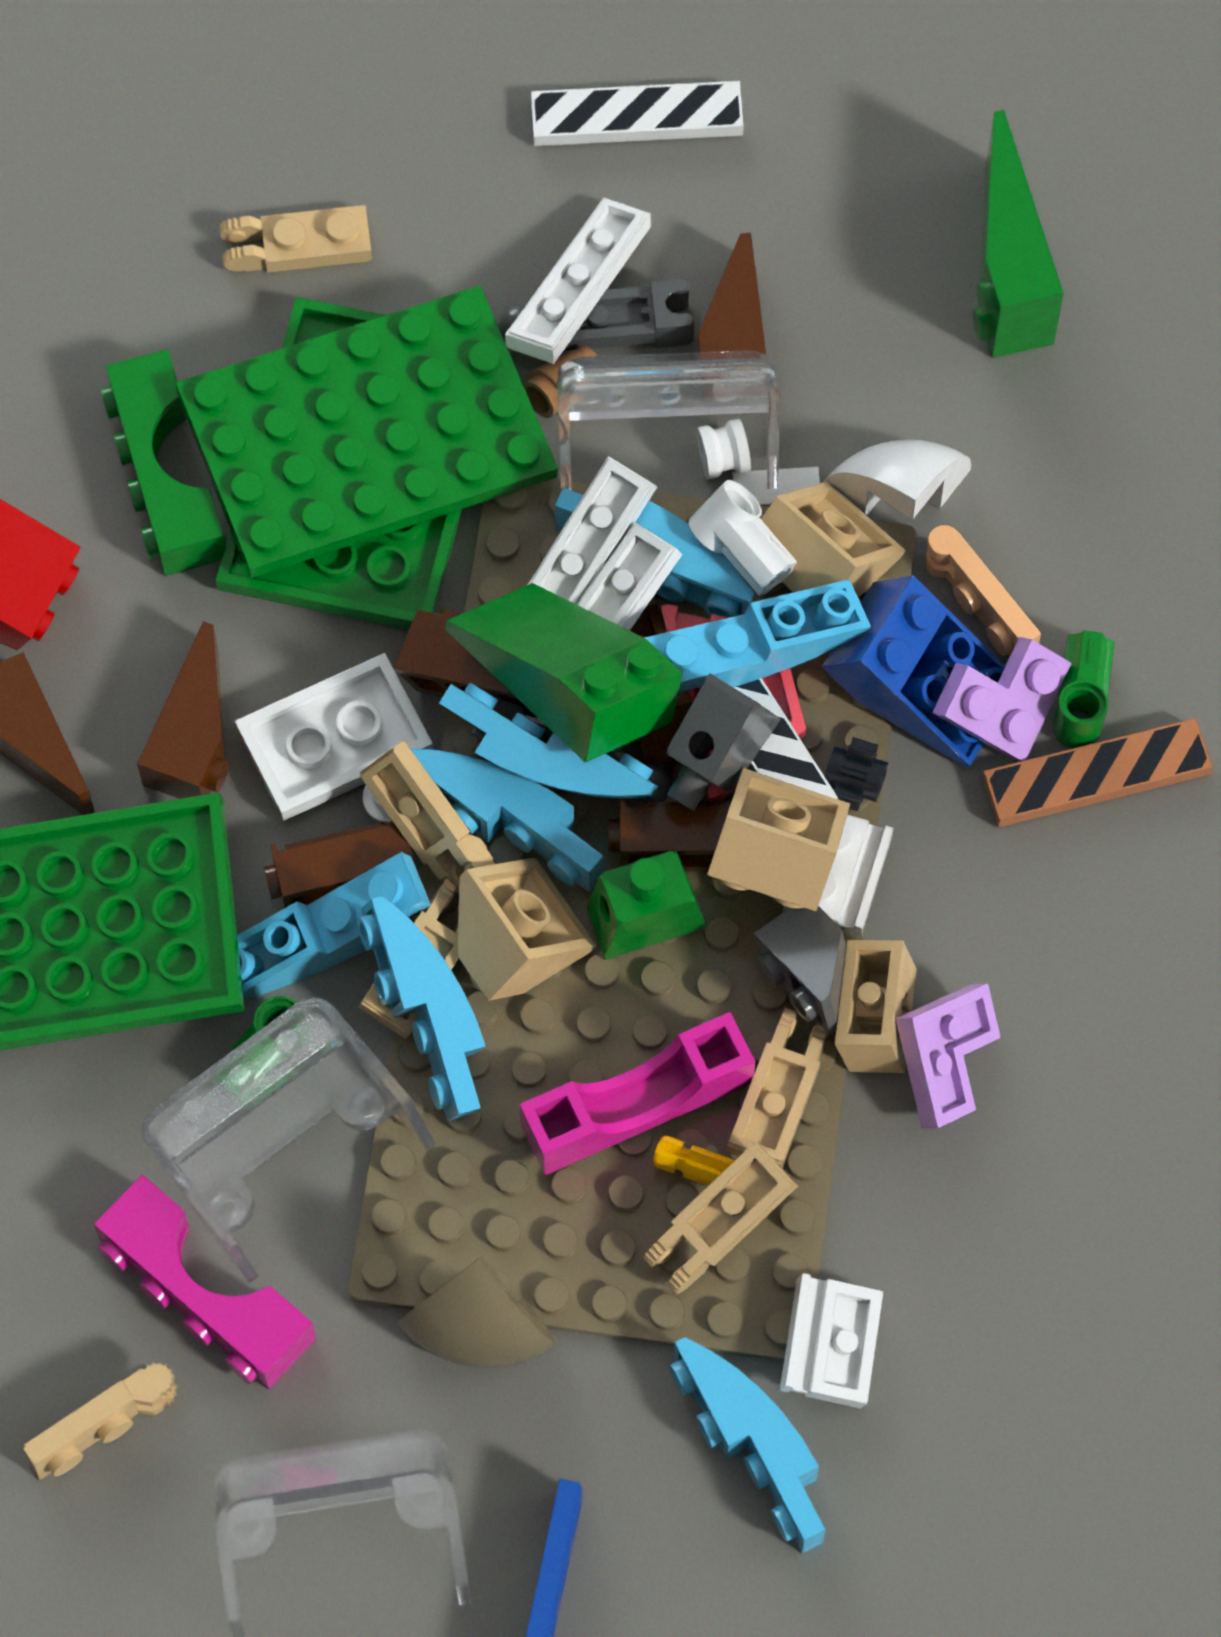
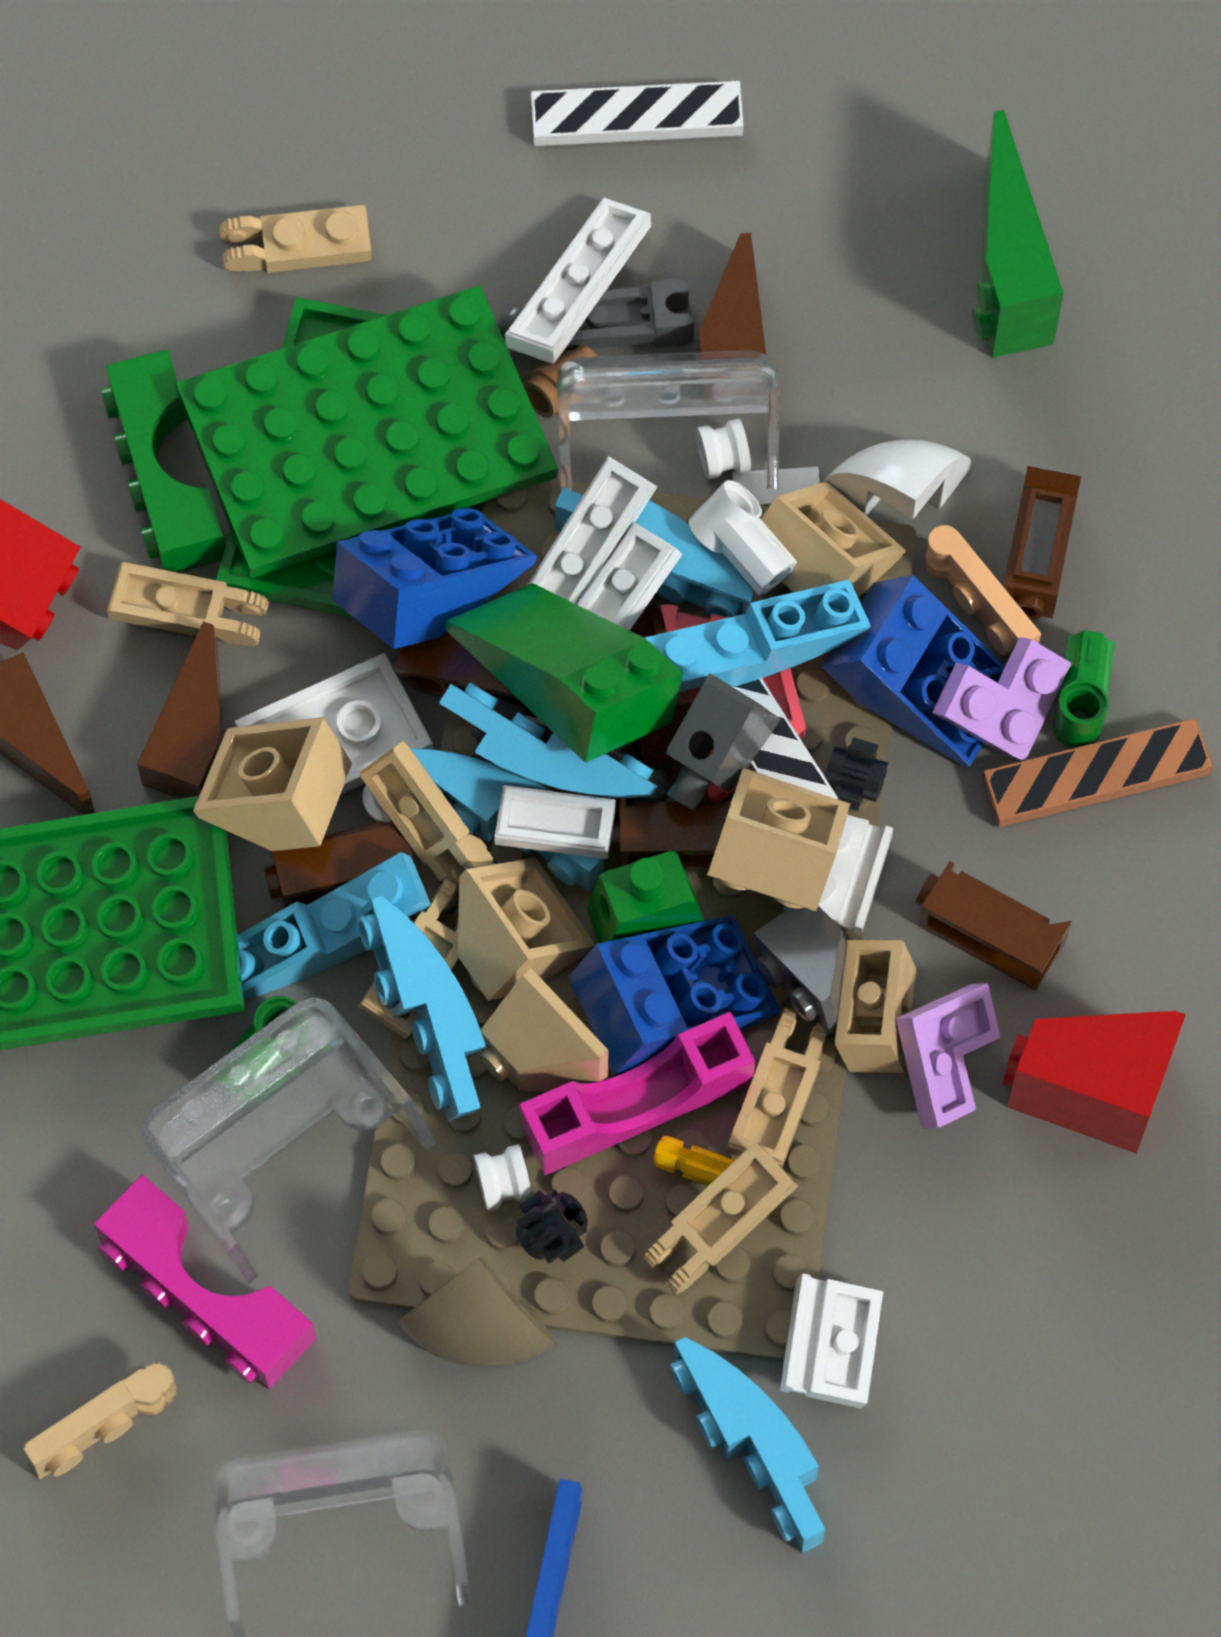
none -> tan hinge [107,562,269,647]
none -> tan slope [193,717,352,851]
none -> blue slope [332,508,537,649]
none -> white wheel [474,1144,532,1211]
none -> tan slope [479,968,608,1092]
none -> white tile [495,785,615,859]
none -> black gear [516,1189,588,1263]
none -> blue slope [568,915,781,1076]
none -> reddish brown window [916,861,1072,991]
none -> red slope [1002,1011,1186,1154]
none -> reddish brown window [1003,466,1081,619]

